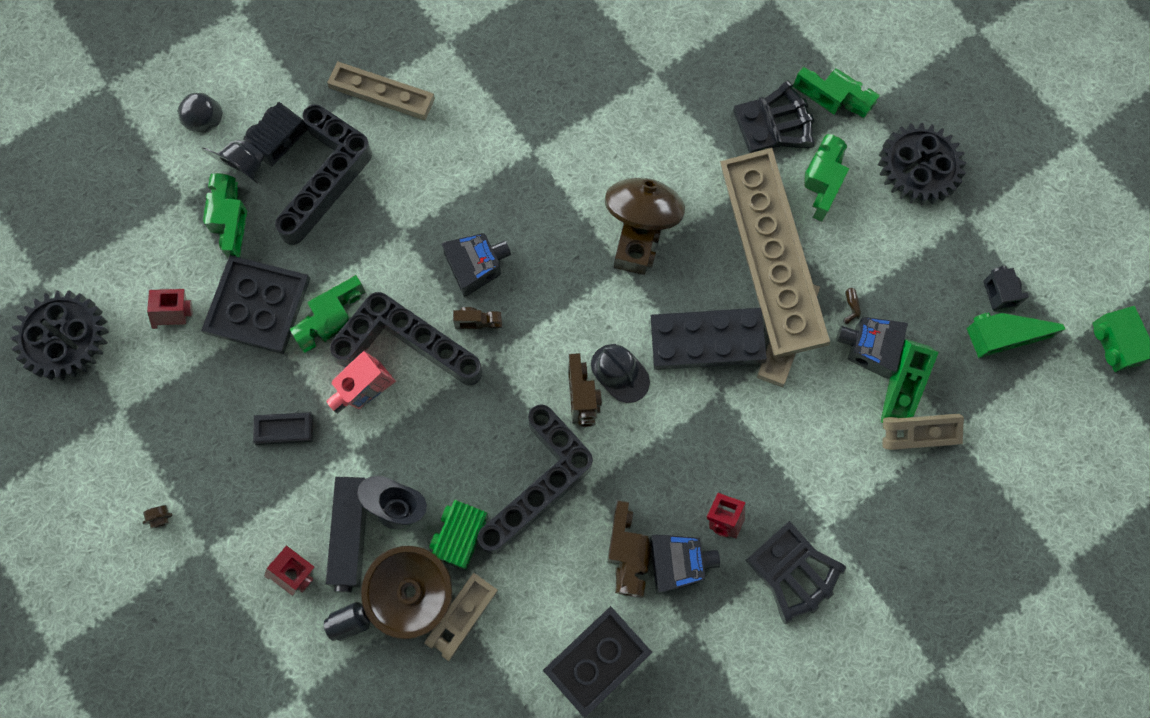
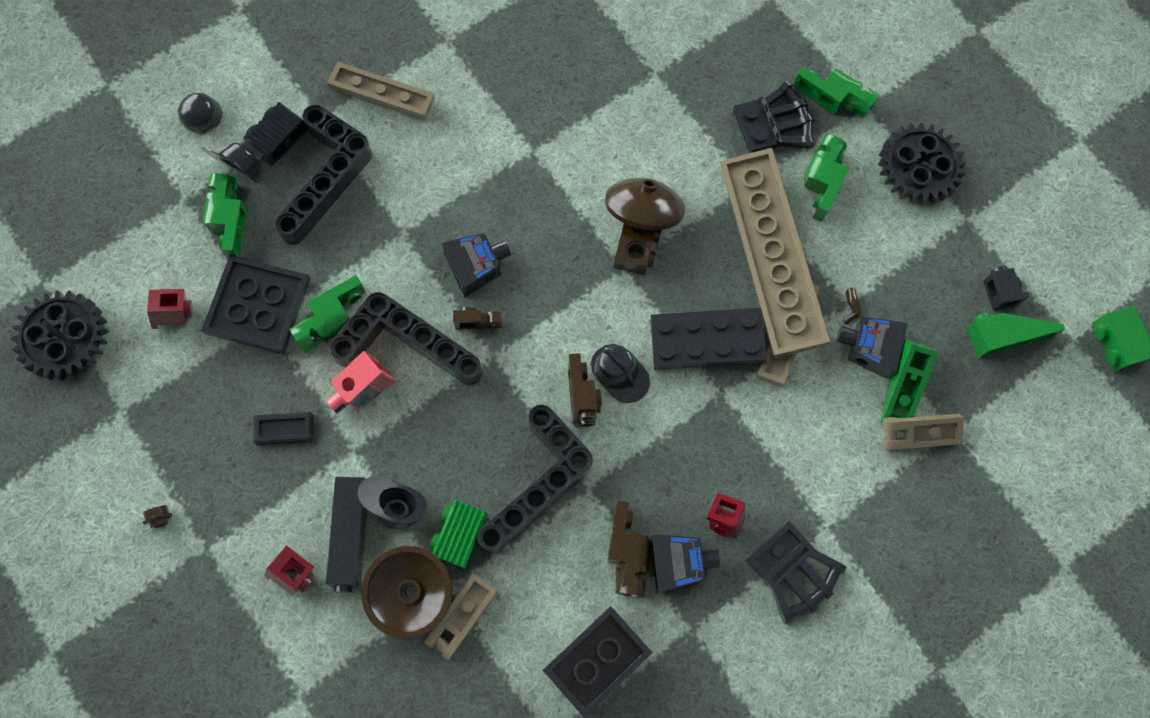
black brick [324,602,371,641] -> none

